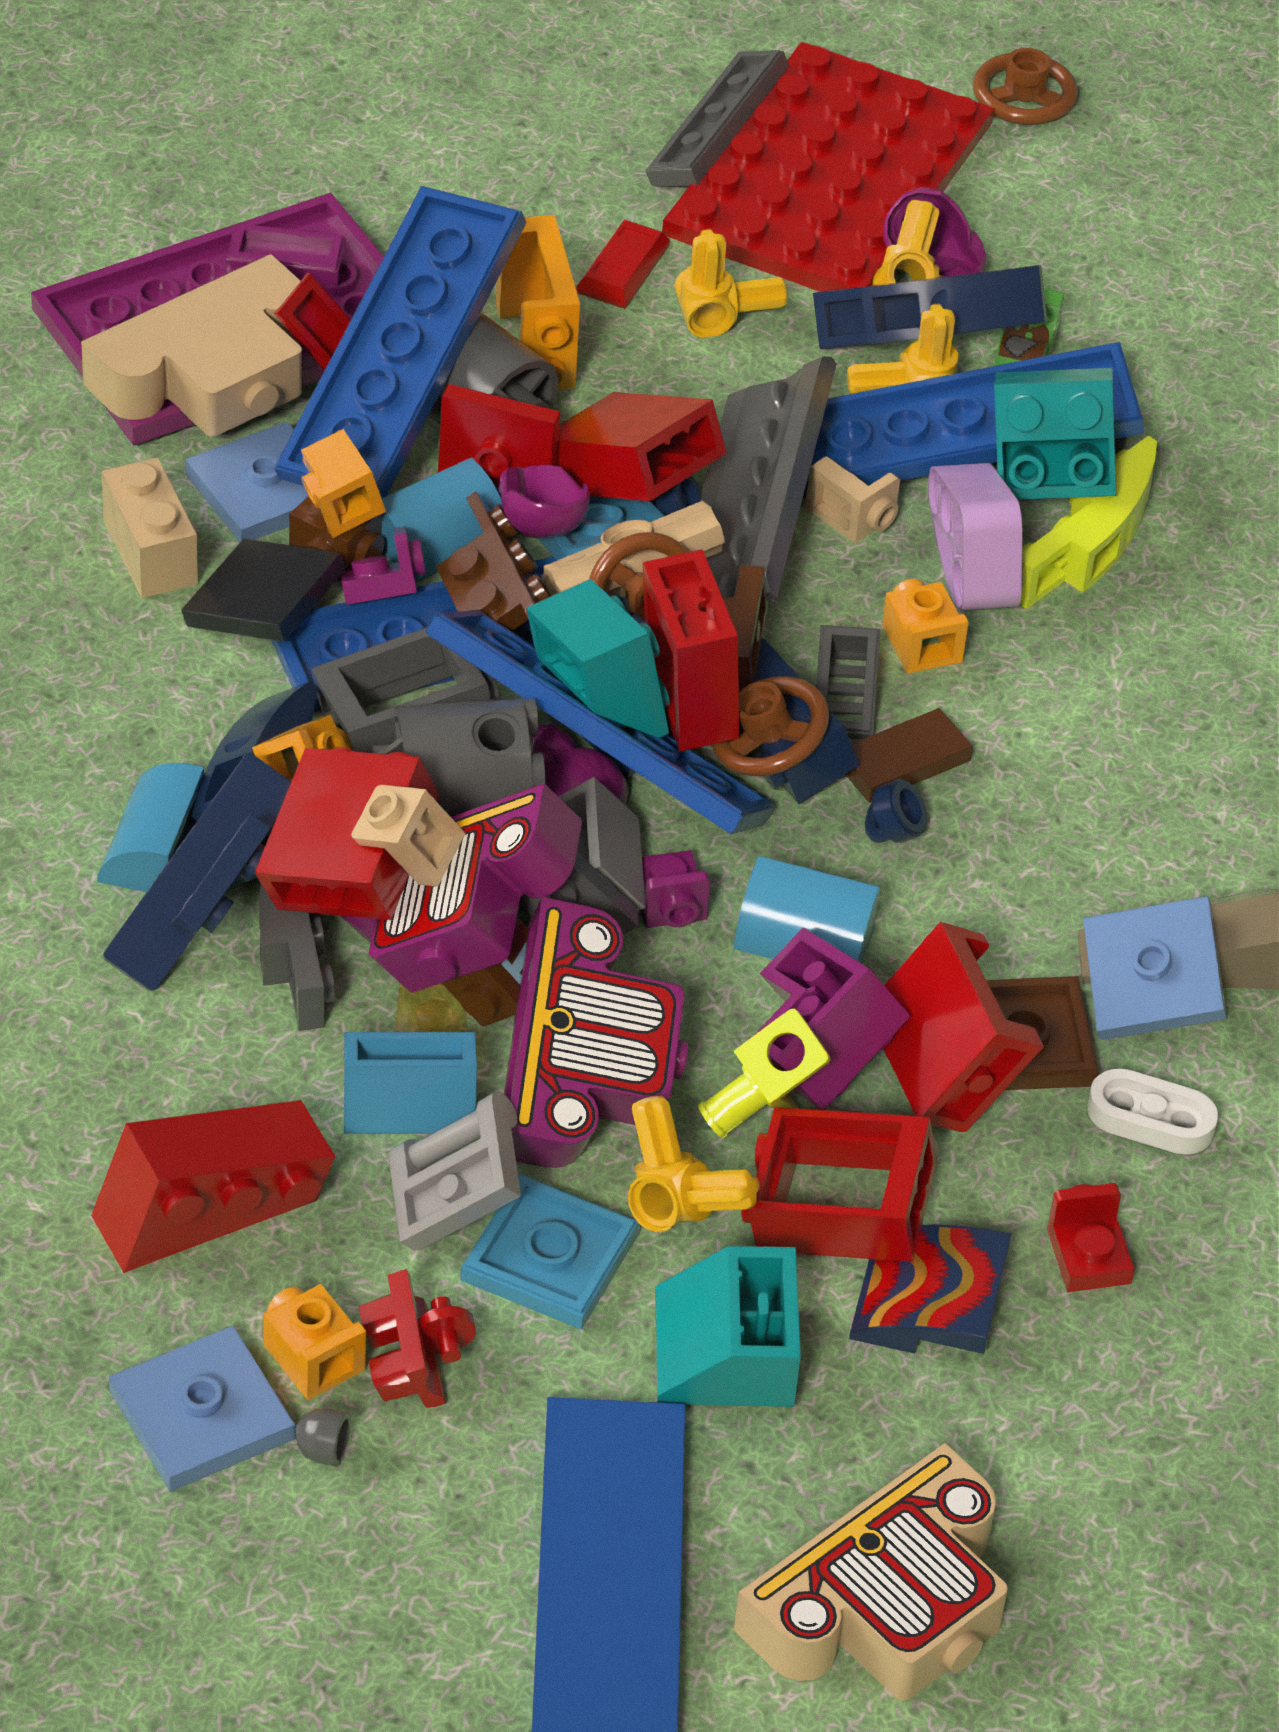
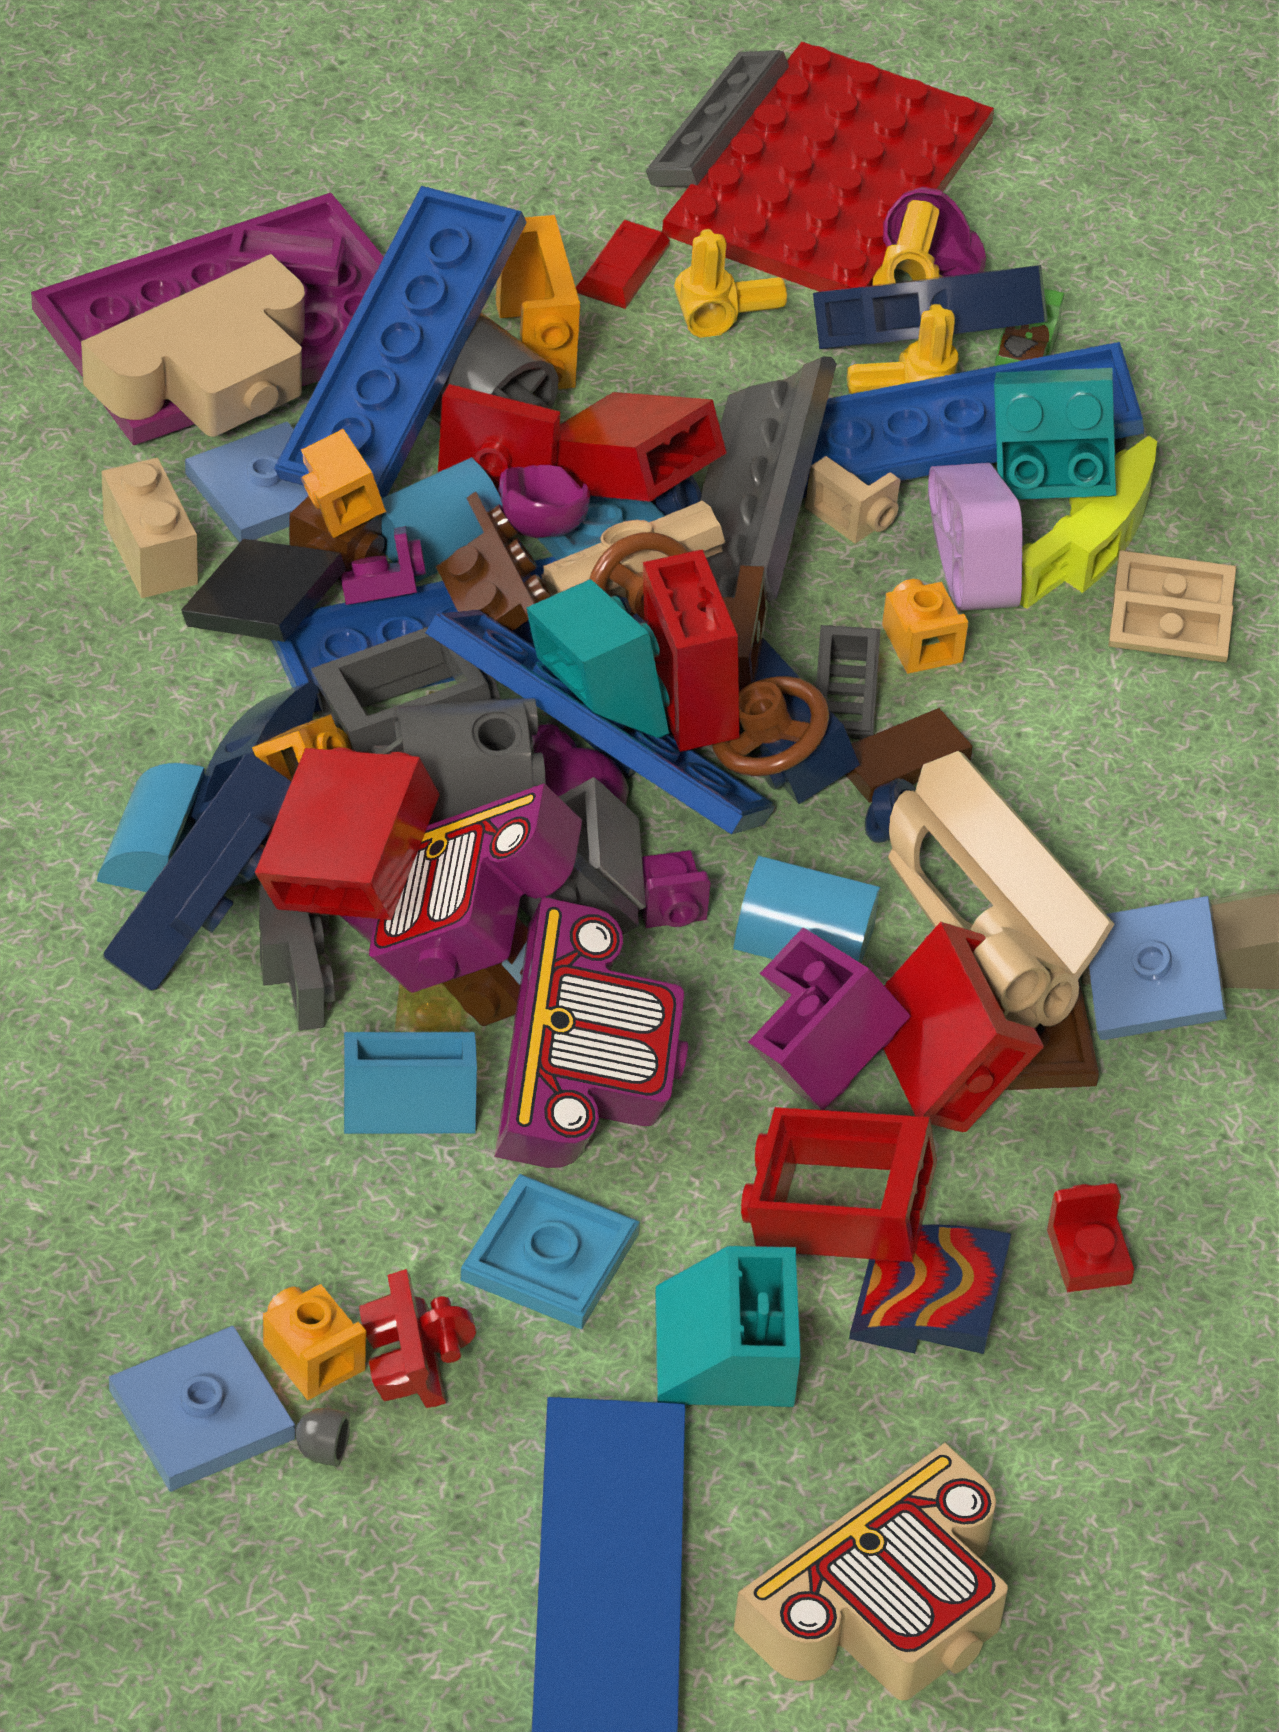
red wedge [91,1100,335,1273] -> none
red tile [274,273,351,371] -> none
tan bracket [351,785,466,887] -> none
light grey plate [389,1092,521,1251] -> none
yellow axle [628,1096,760,1232] -> none
neon yellow bracket [698,1009,830,1139] -> none
dark orange piece [972,48,1078,125] -> none
white plate [1087,1069,1218,1155] -> none
none -> tan panel [888,751,1115,1028]
none -> tan slope [1108,550,1236,663]

